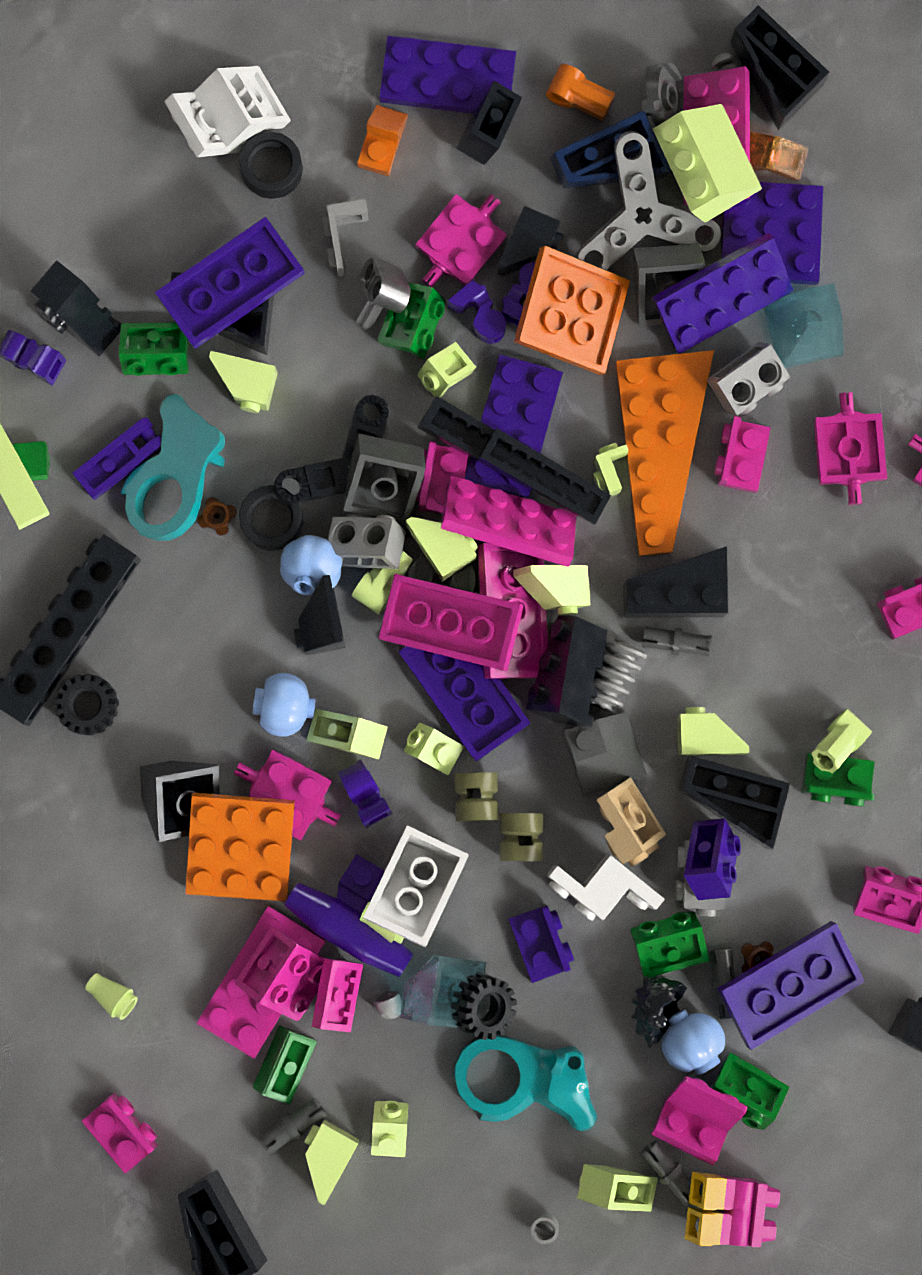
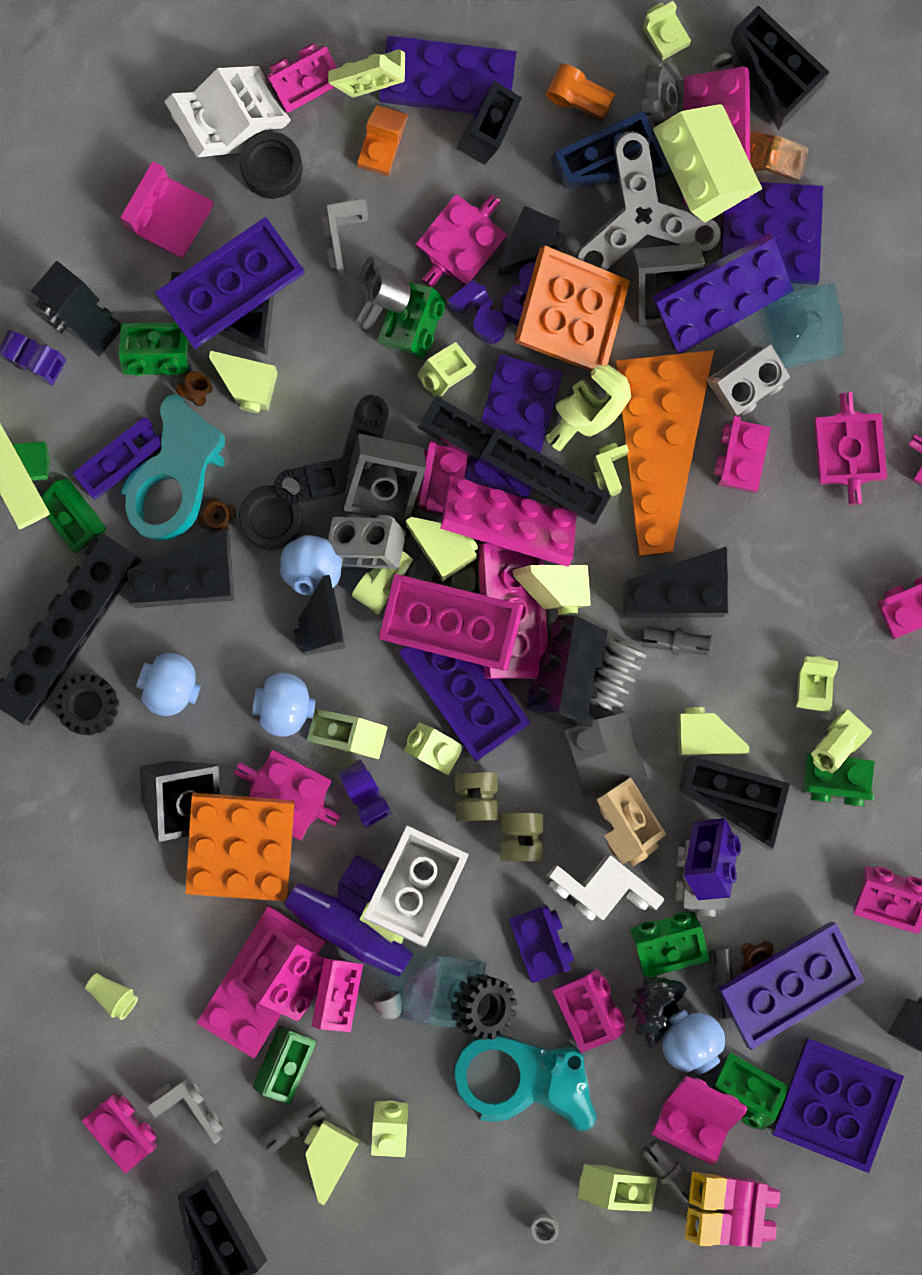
none -> green slope [41,478,107,553]
none -> dark pink bracket [120,161,214,259]
none -> black wedge [127,529,234,608]
none -> light blue plant [136,653,201,716]
none -> light grey bracket [147,1079,224,1144]
none -> reddish brown plate [176,371,213,406]
none -> dark pink bracket [265,43,337,113]
none -> yellowish green bracket [328,49,405,98]
none -> yellowish green piece [545,365,631,451]
none -> dark pink bracket [553,969,626,1053]
none -> yellowish green bracket [643,1,691,60]
none -> dark purple plate [771,1037,904,1173]
none -> yellowish green bracket [796,656,838,712]

